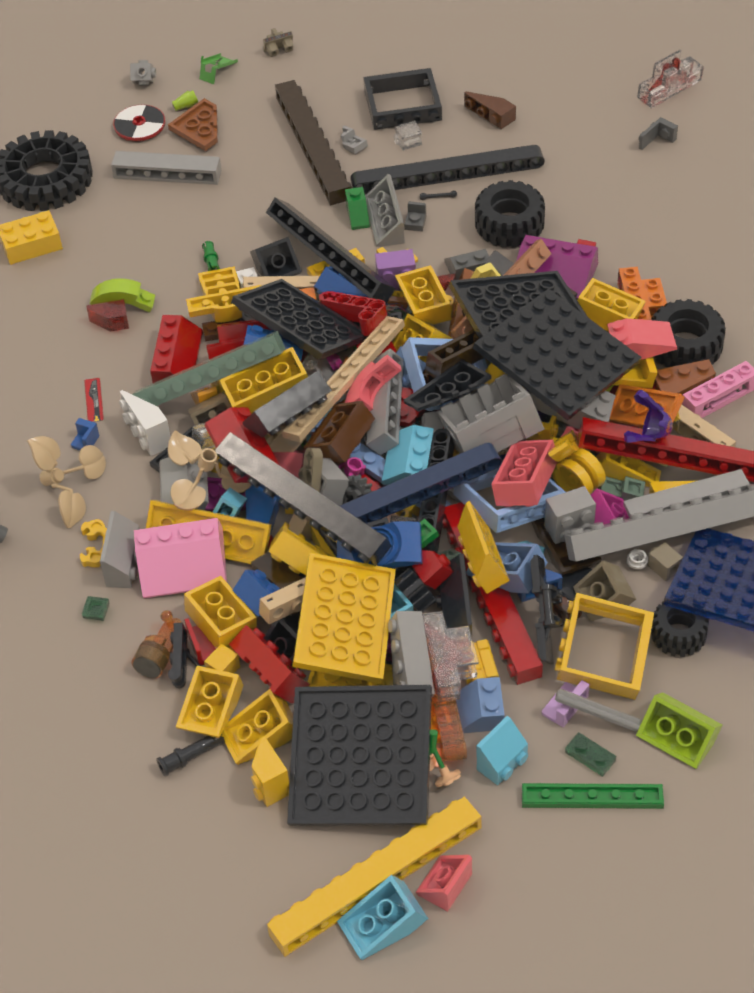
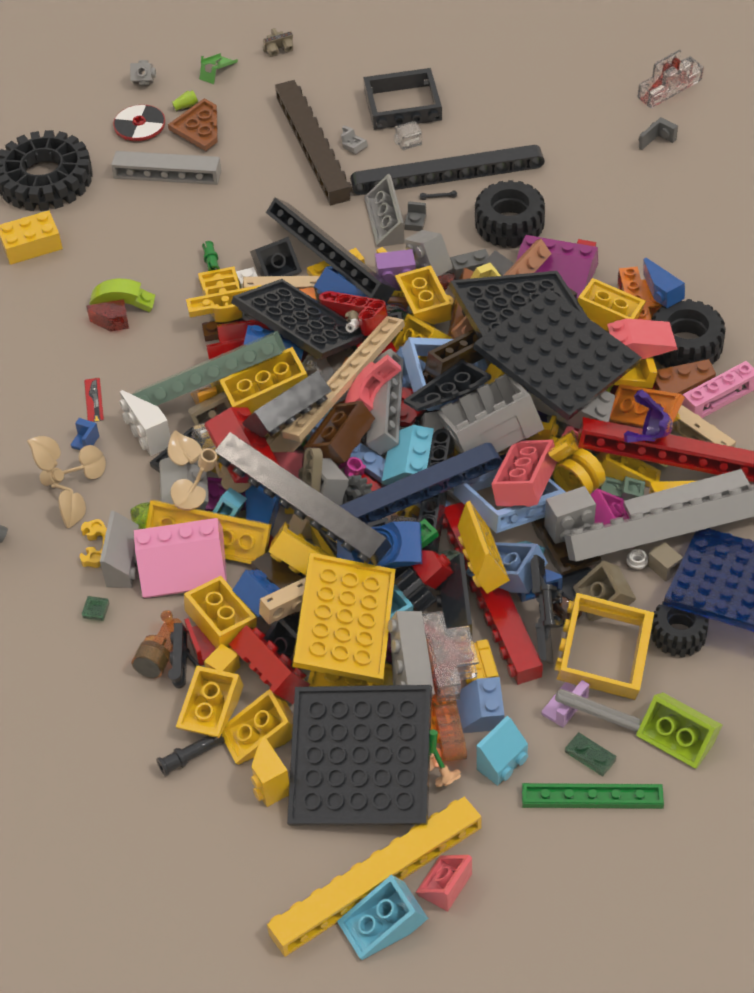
red slope [150,315,203,383] -> none
dark pink plate [326,354,342,371] -> none
green slope [345,187,370,230] -> none
reddish brown slope [464,91,516,129] -> none
none -> clear neon green piece [130,502,150,529]
none -> arm [345,310,360,333]
none -> light grey brick [404,230,453,277]
none -> blue slope [643,258,685,308]

